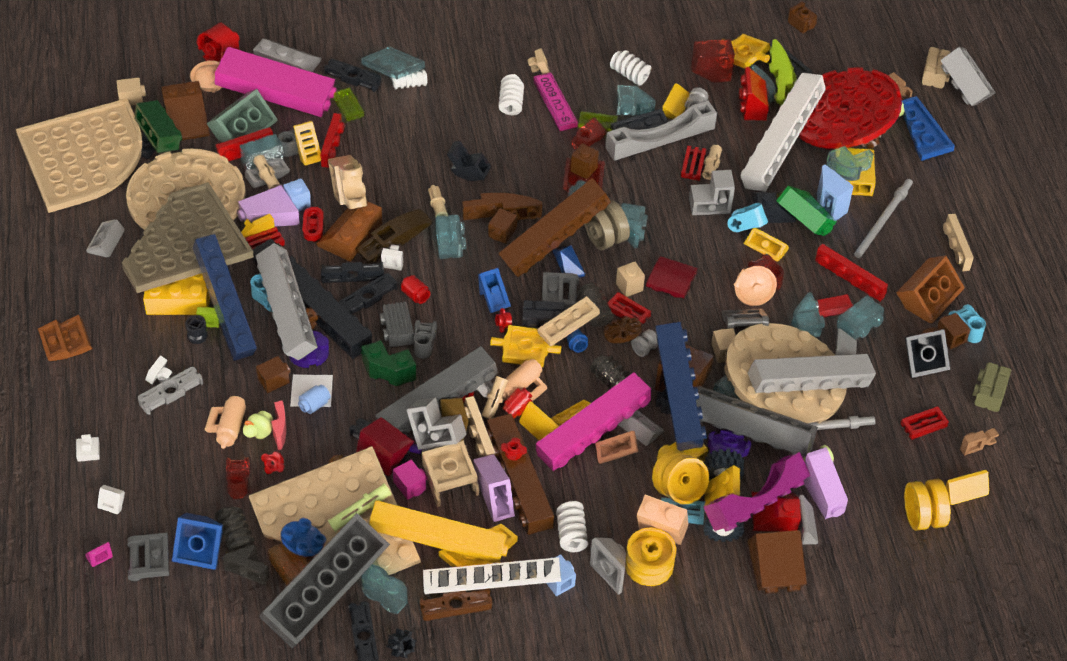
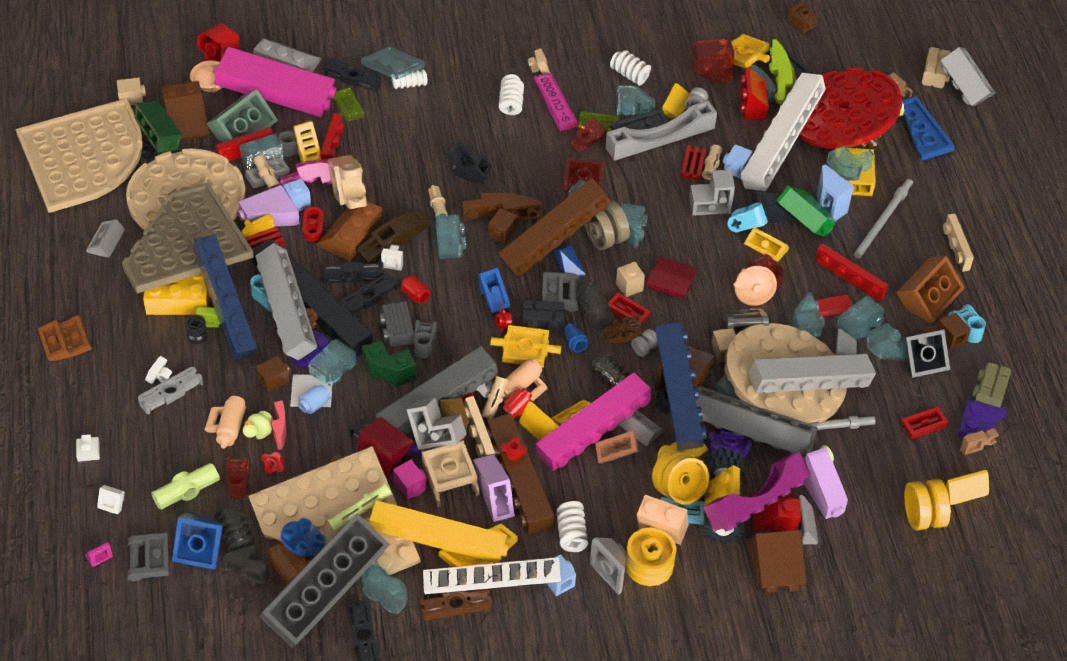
black gear [386,628,417,658] -> none
tan plate [538,296,600,347] -> none
reddish brown brick [571,144,599,179] -> none
none -> yellowish green piece [151,463,220,509]
none -> slope [279,159,332,188]
none -> clear light blue brick [308,339,356,386]
none -> light blue brick [723,144,753,179]
none -> clear light blue slope [867,323,908,361]
none -> dark purple wing [958,399,1008,437]

